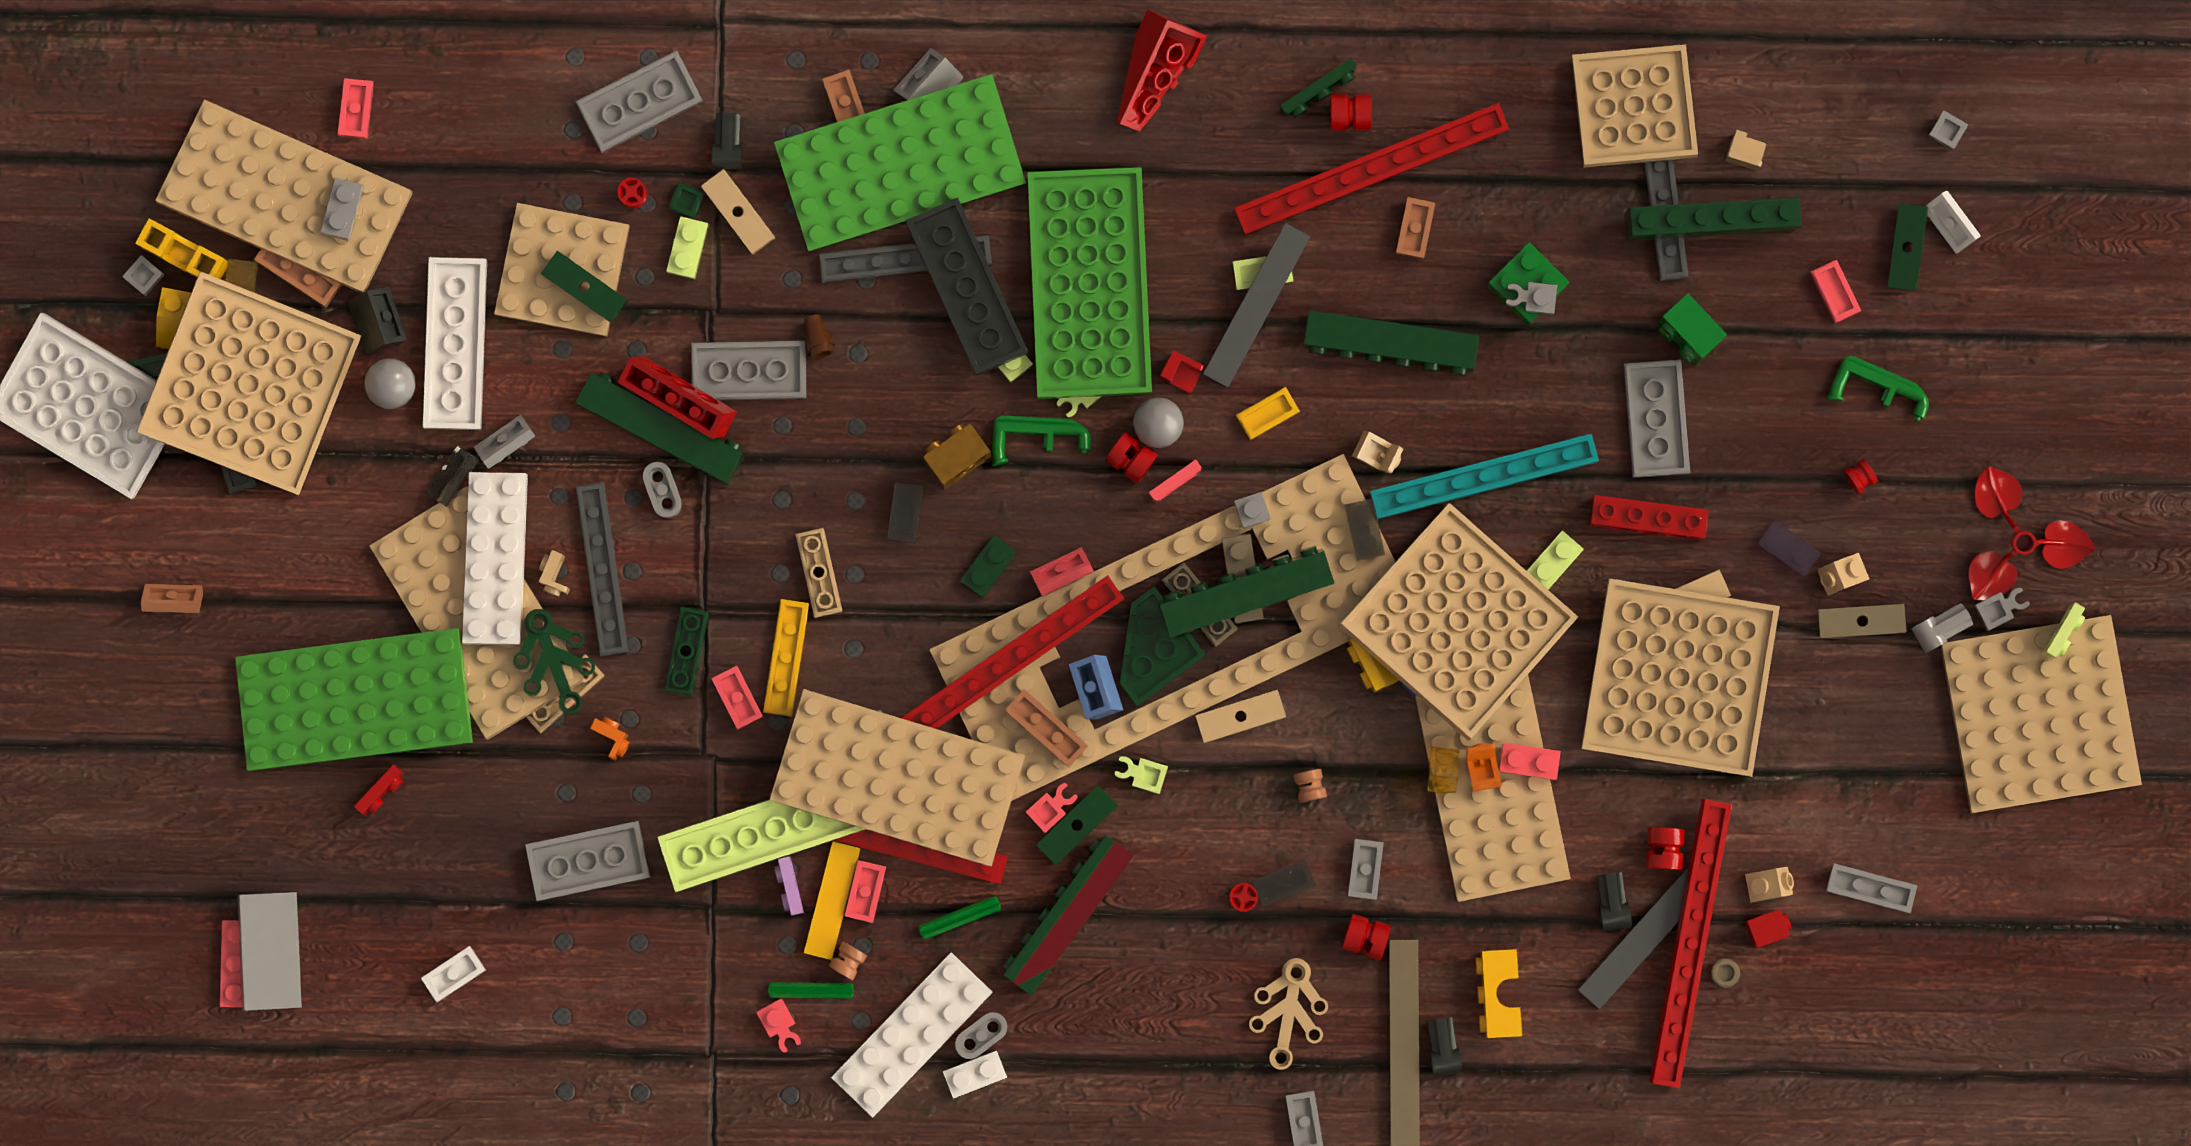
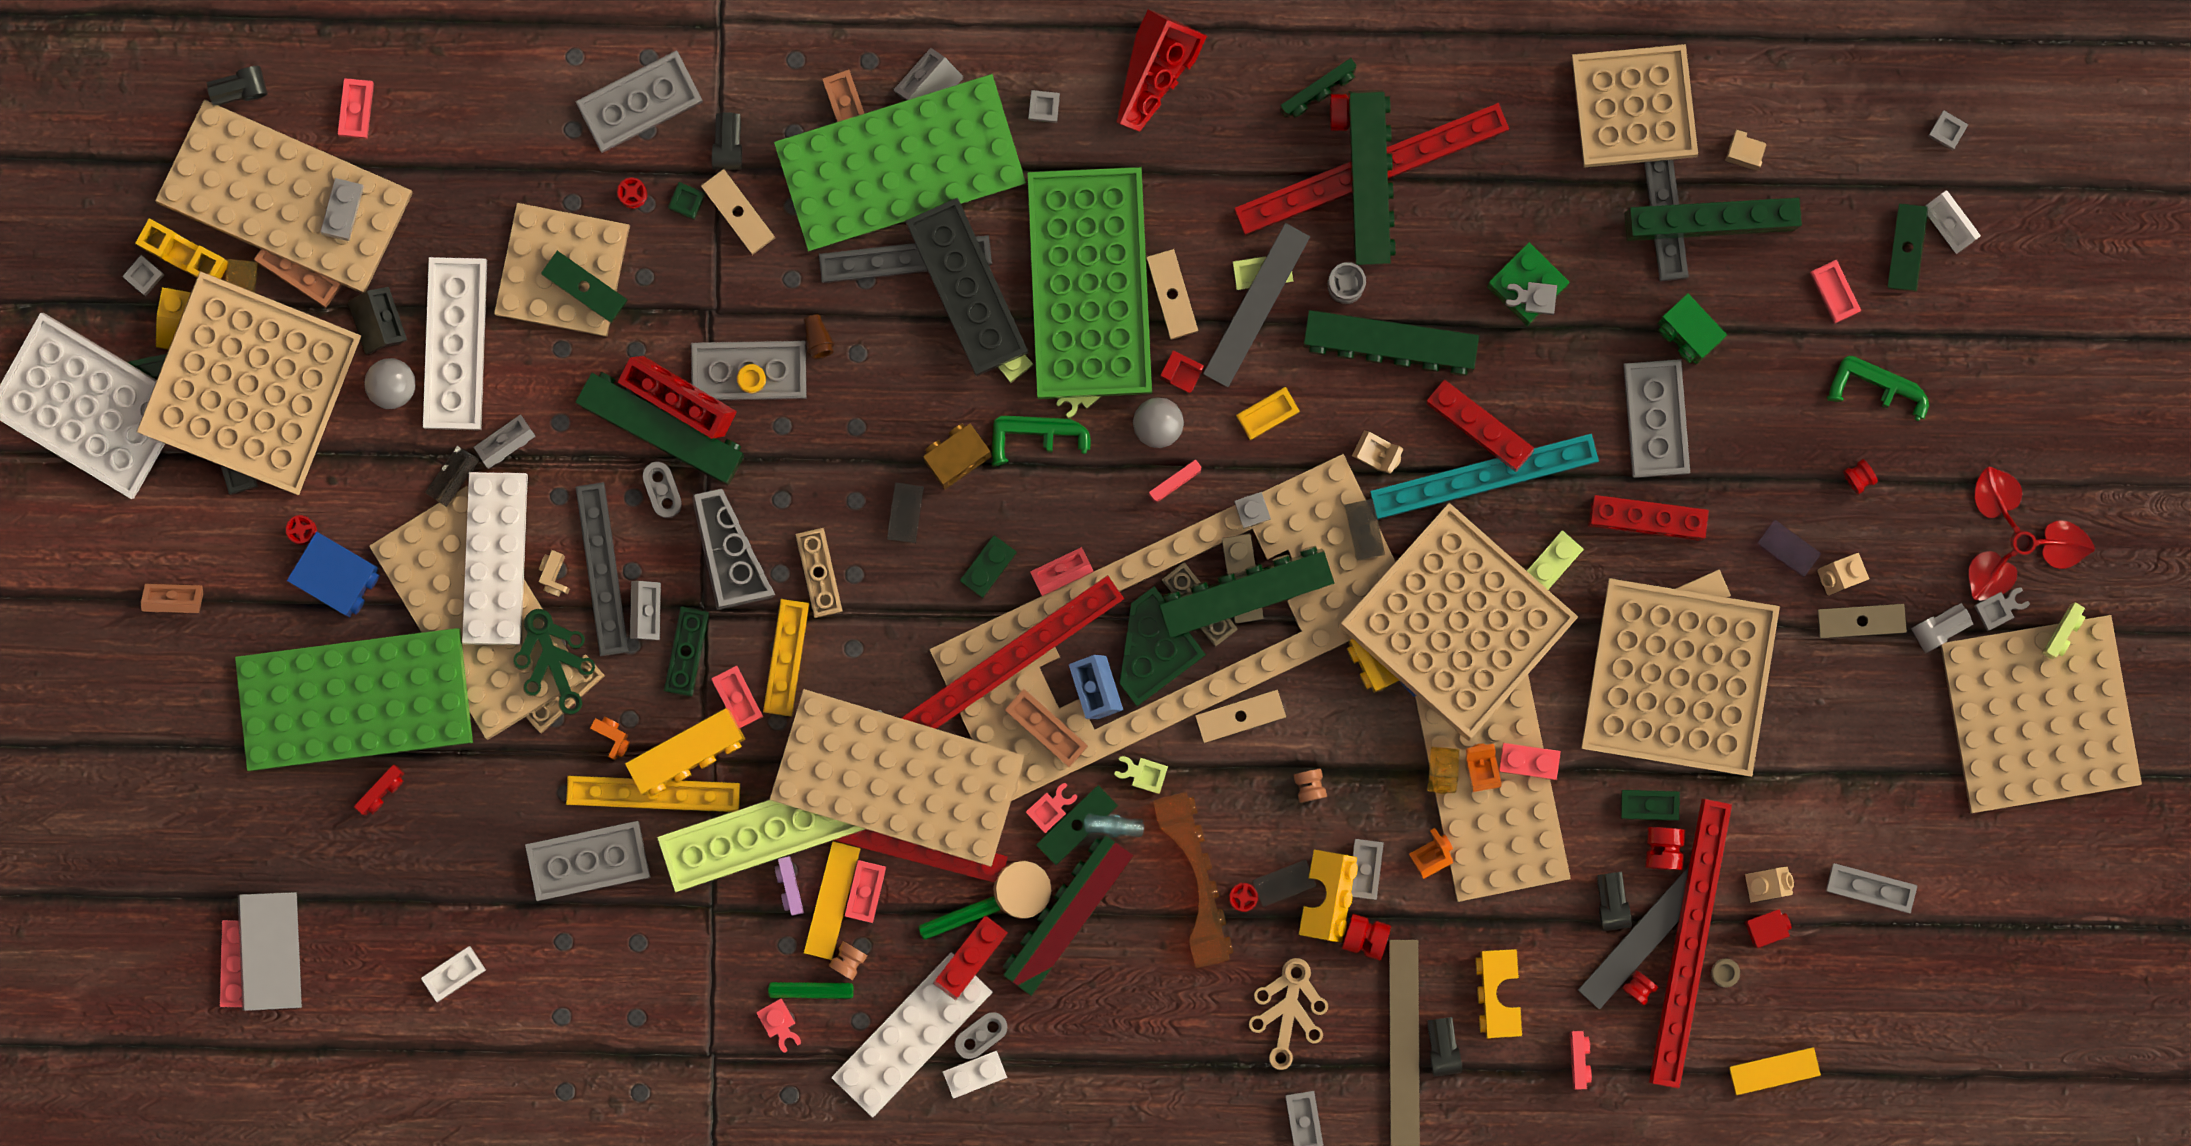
yellowish green plate [666,216,709,280] -> none
red wheel [1105,431,1159,484] -> none
nougat plate [1396,197,1435,260] -> none
none -> pearl dark grey piece [207,66,268,106]
none -> red wheel [286,515,317,545]
none -> blue brick [287,531,380,617]
none -> yellow tile [566,776,740,812]
none -> yellow brick [625,708,745,797]
none -> light grey plate [630,581,661,640]
none -> light grey wedge [692,489,775,610]
none -> yellow tile [737,364,766,394]
none -> red plate [933,916,1008,1001]
none -> tan tile [993,861,1051,919]
none -> light grey plate [1029,90,1060,123]
none -> clear light blue pin [1084,814,1144,837]
none -> tan tile [1147,249,1198,340]
none -> clear orange arch [1153,792,1234,969]
none -> yellow arch [1299,850,1357,942]
none -> light grey wheel [1328,263,1366,304]
none -> dark green brick [1349,89,1396,265]
none -> orange bracket [1409,828,1454,879]
none -> red plate [1427,379,1534,472]
none -> coral plate [1570,1031,1592,1090]
none -> dark green plate [1621,790,1680,821]
none -> red wheel [1622,970,1659,1006]
none -> yellow tile [1729,1047,1821,1095]

